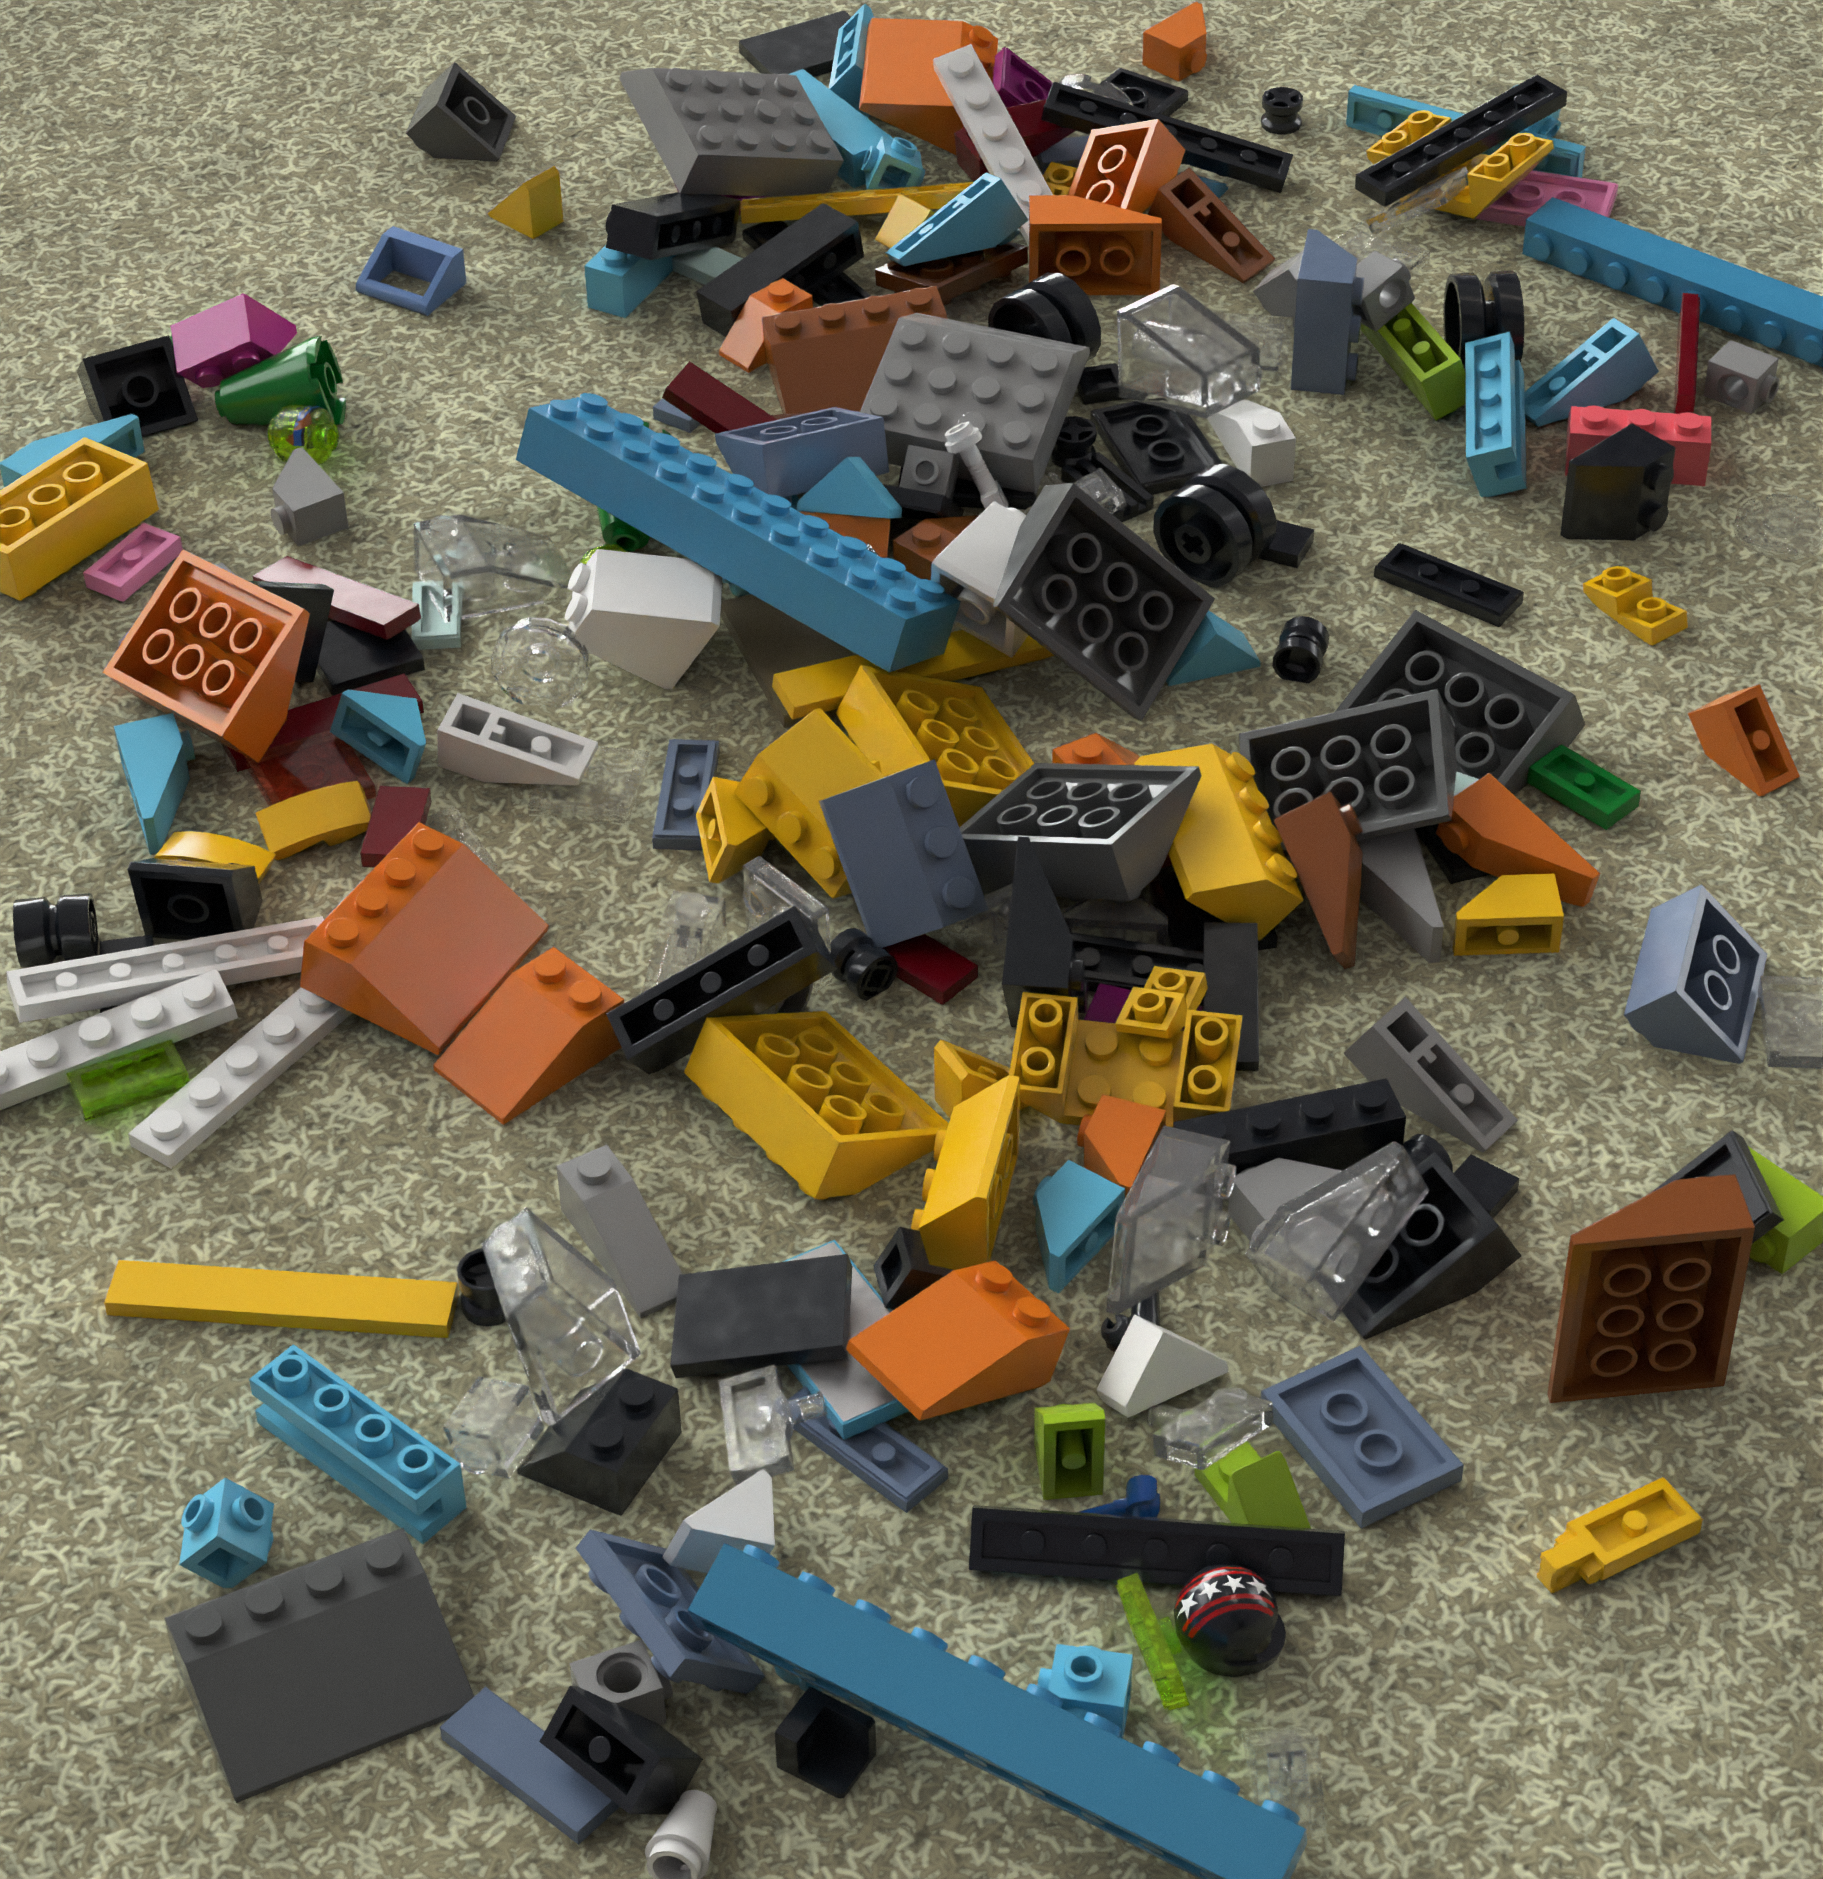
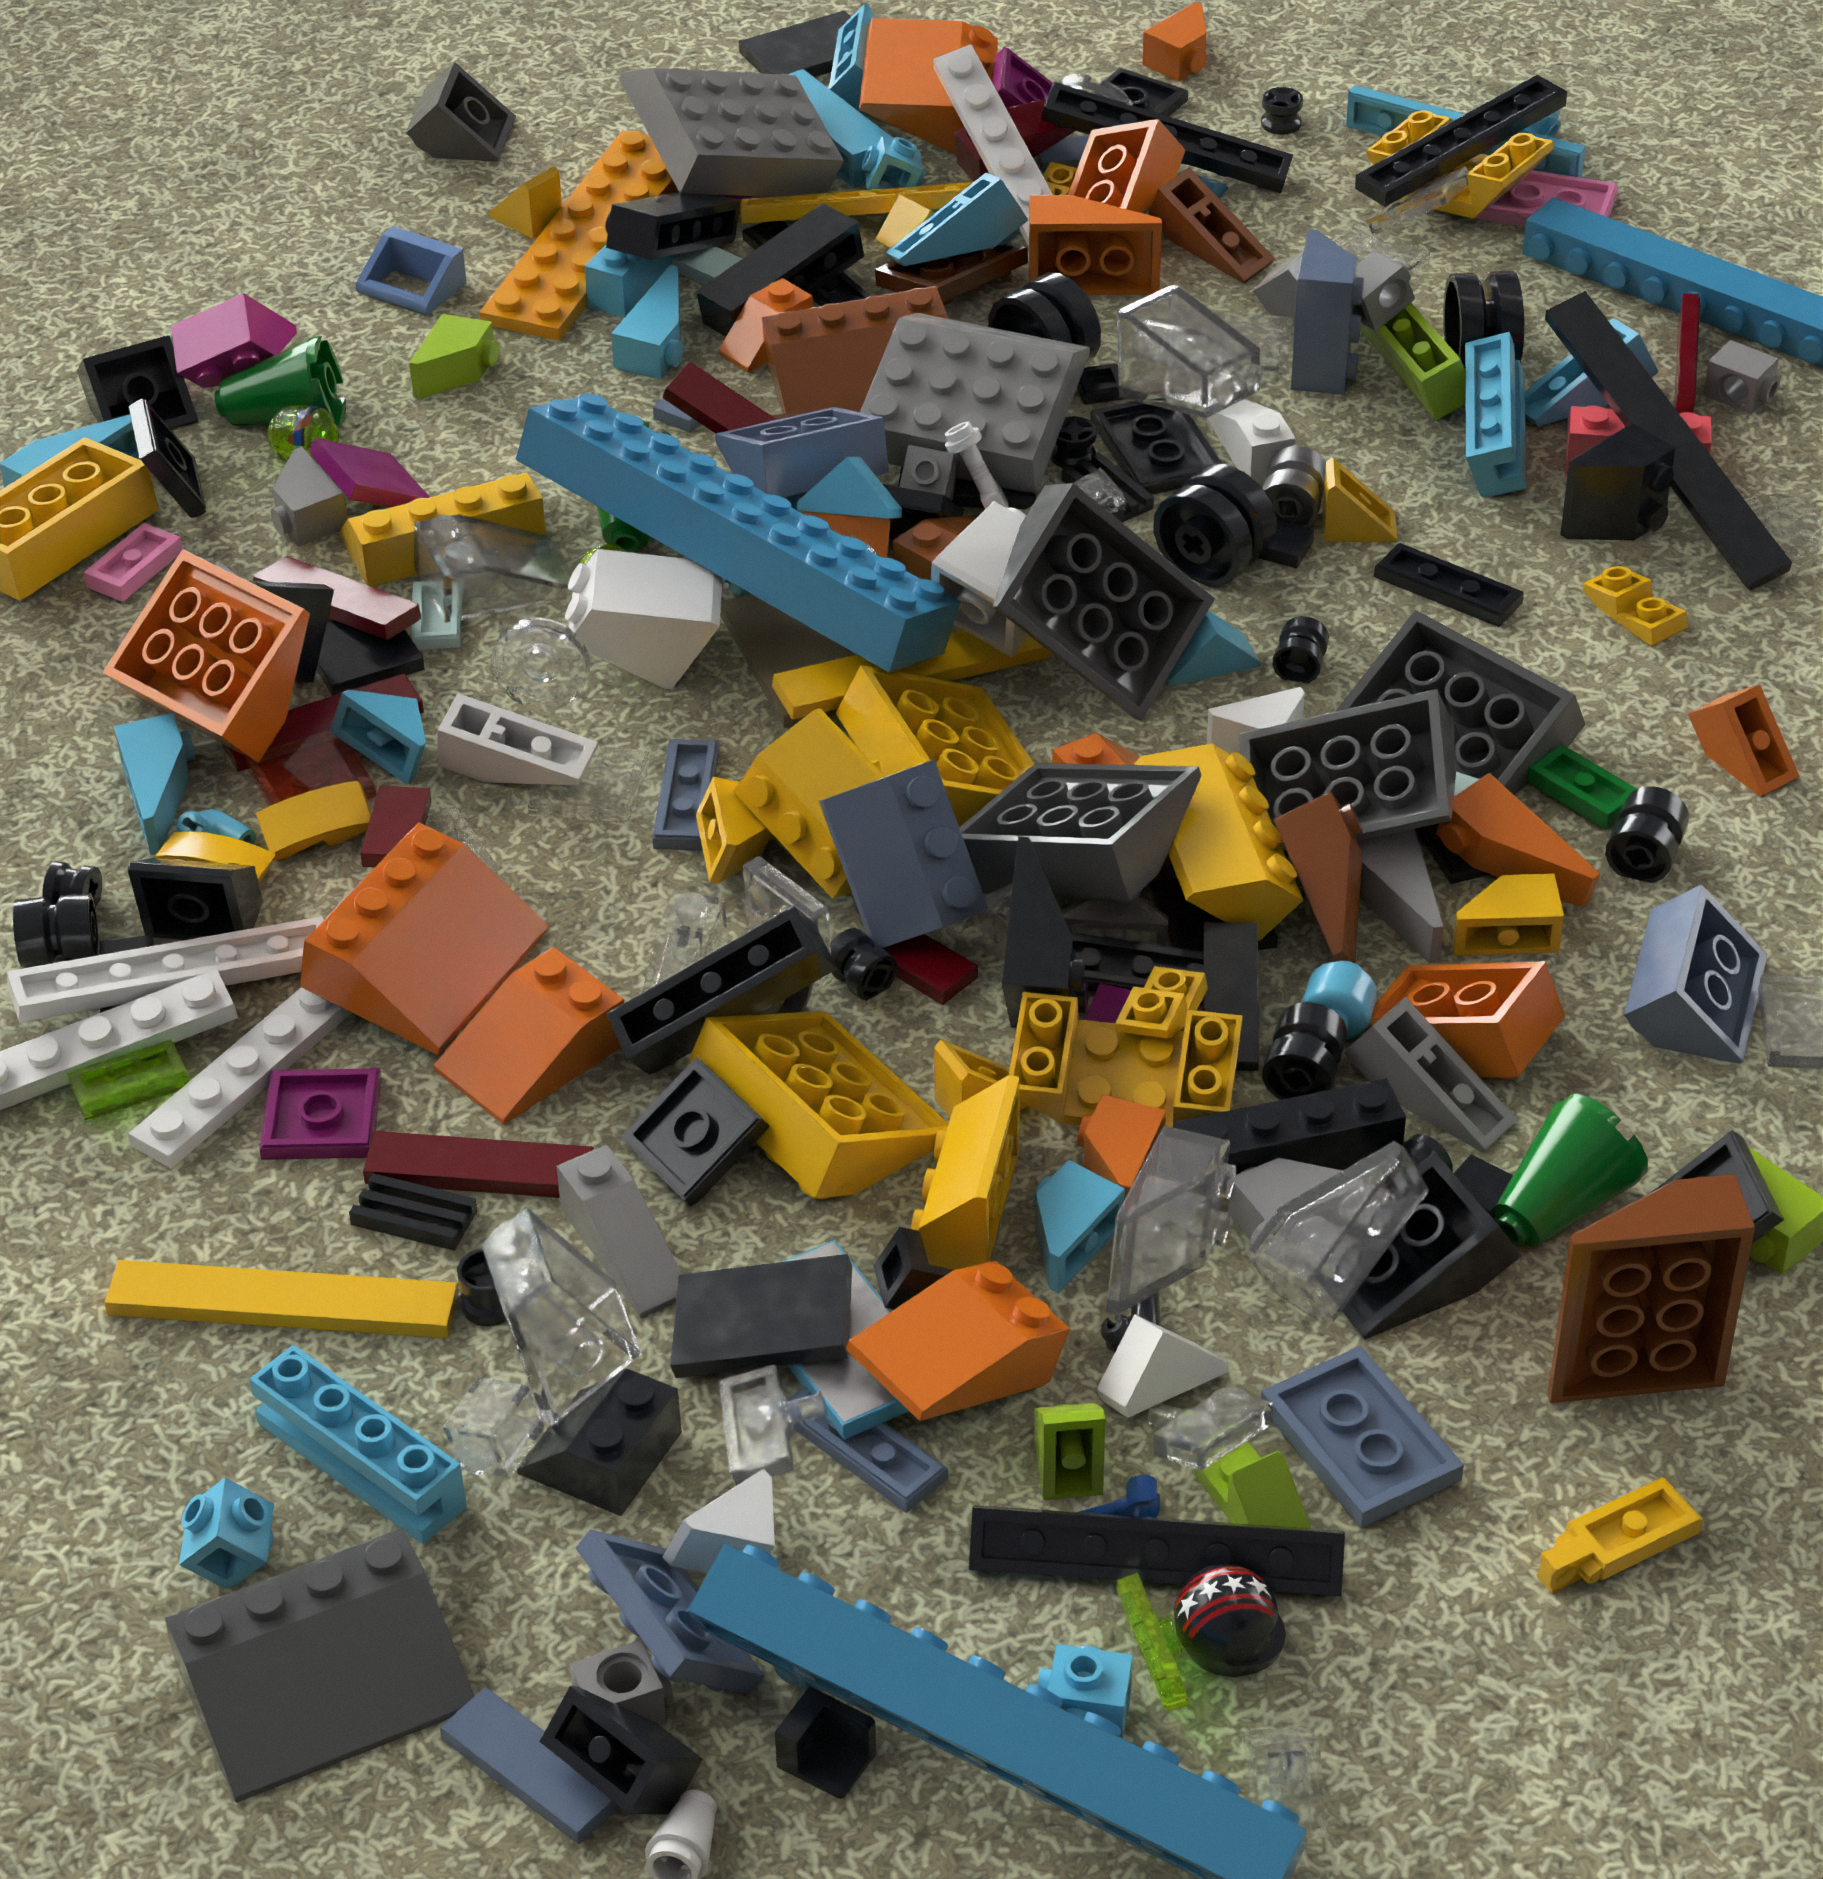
none -> black wheel [42,861,102,908]
none -> black tile [129,399,206,518]
none -> medium azure arm [177,809,256,844]
none -> magenta tile [259,1068,382,1160]
none -> magenta tile [309,438,430,508]
none -> yellow slope [339,472,547,587]
none -> black tile [349,1173,477,1251]
none -> dark red tile [363,1131,594,1198]
none -> lime slope [409,314,499,398]
none -> light orange plate [479,130,677,341]
none -> medium azure slope [611,265,684,380]
none -> black tile [620,1056,770,1206]
none -> white slope [1207,687,1305,754]
none -> flat silver wheel [1262,445,1326,528]
none -> black wheel [1262,1002,1348,1100]
none -> medium azure head [1302,961,1377,1040]
none -> yellow slope [1322,457,1398,542]
none -> orange slope [1363,962,1565,1080]
none -> green cone [1494,1094,1648,1247]
none -> black tile [1545,291,1792,590]
none -> black wheel [1605,786,1690,883]

